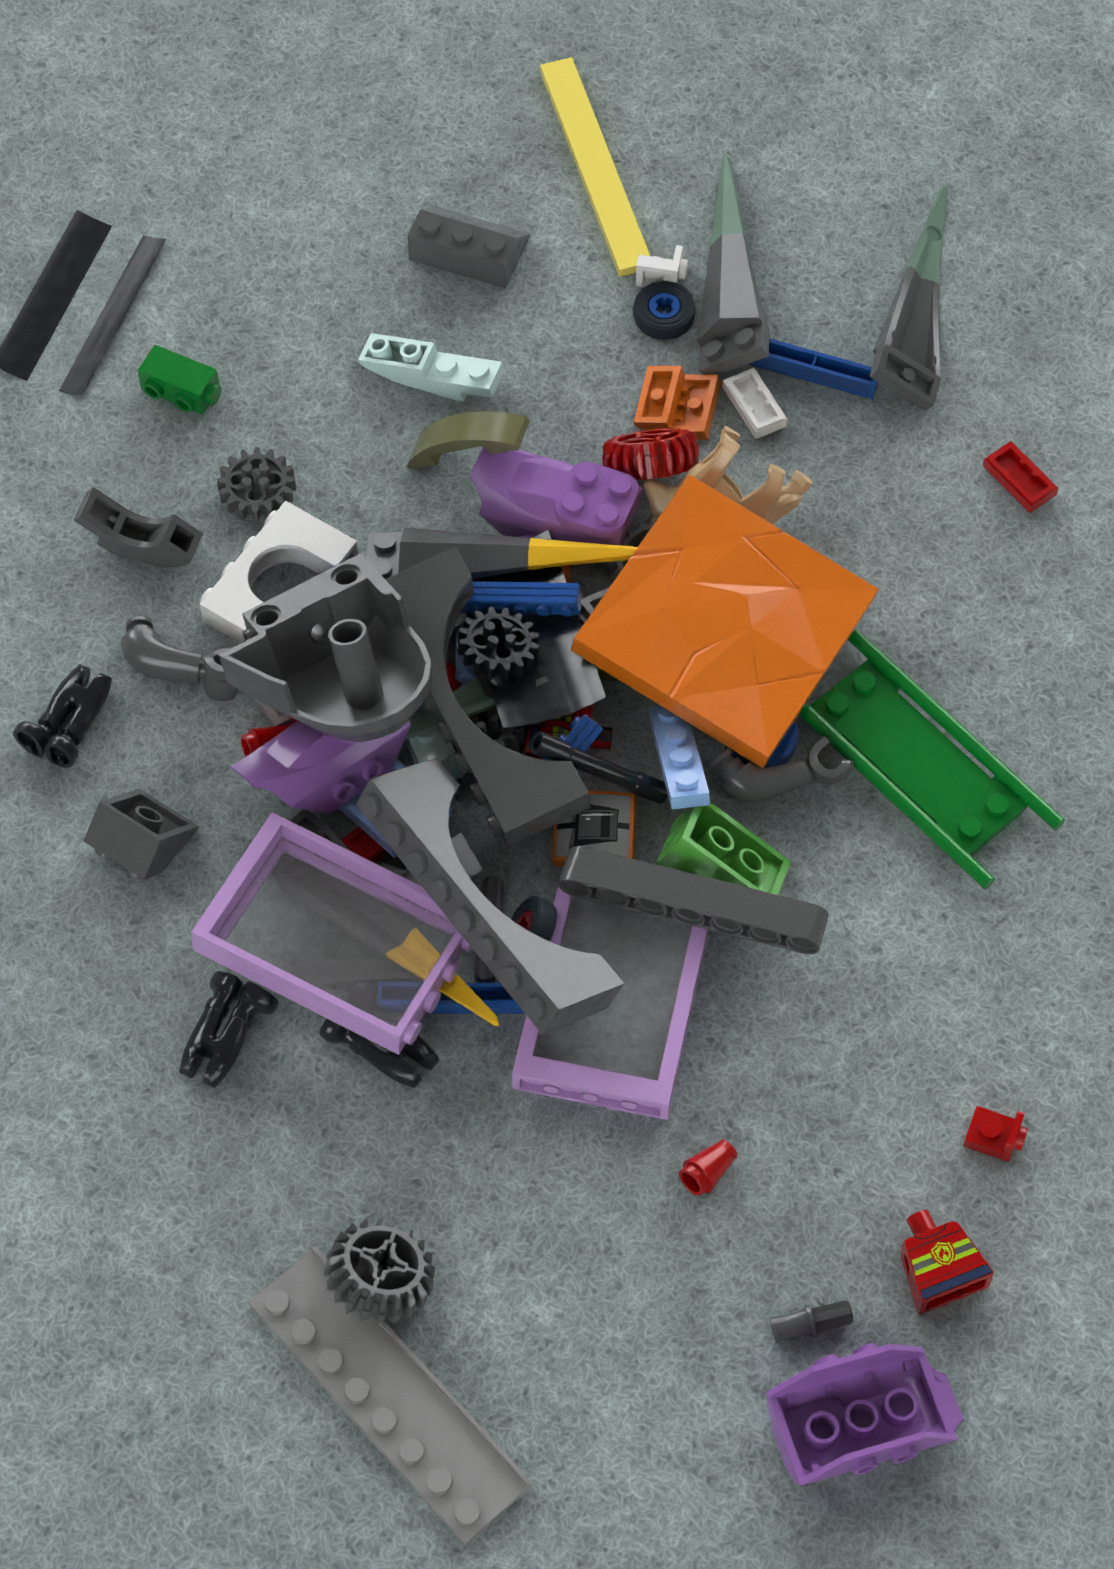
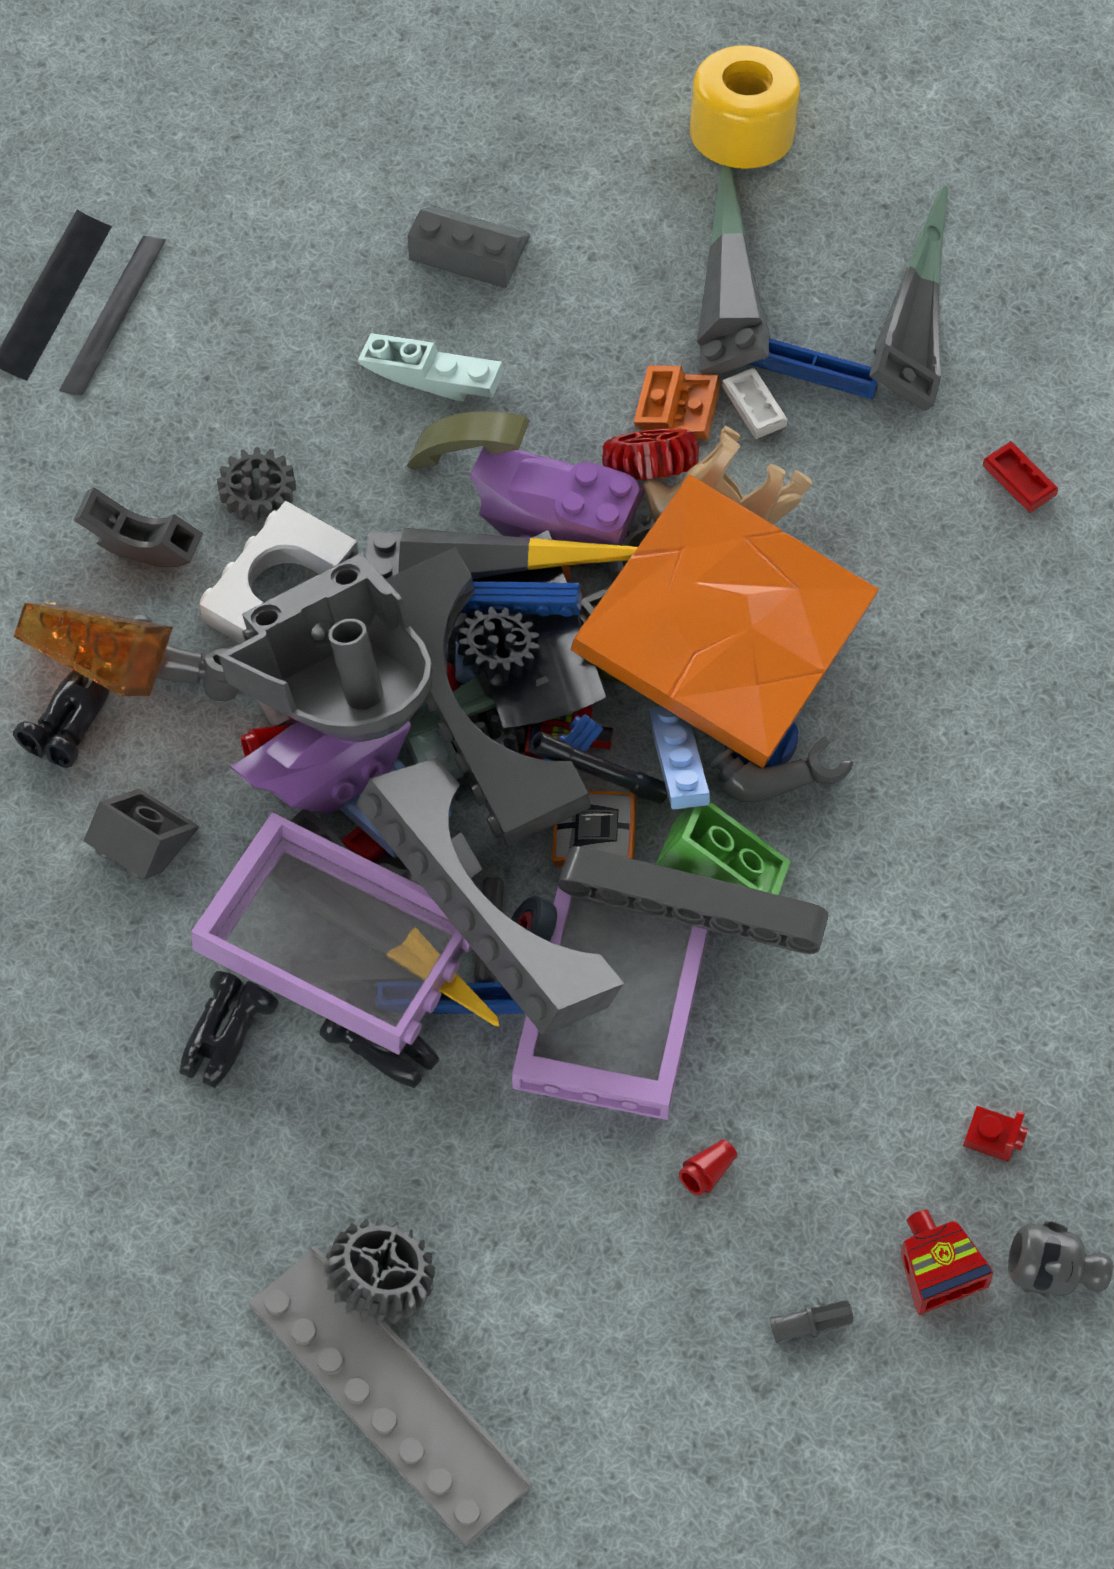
green brick [137,345,221,415] -> none
light yellow tile [540,57,650,277] -> none
black bush [633,281,696,340] -> none
white bracket [636,245,688,287] -> none
medium lavender slope [766,1343,963,1486] -> none
green piece [799,628,1065,889] -> none
none -> clear orange wedge [13,603,173,697]
none -> yellow piece [689,45,800,169]
none -> dark grey piece [1008,1221,1113,1298]

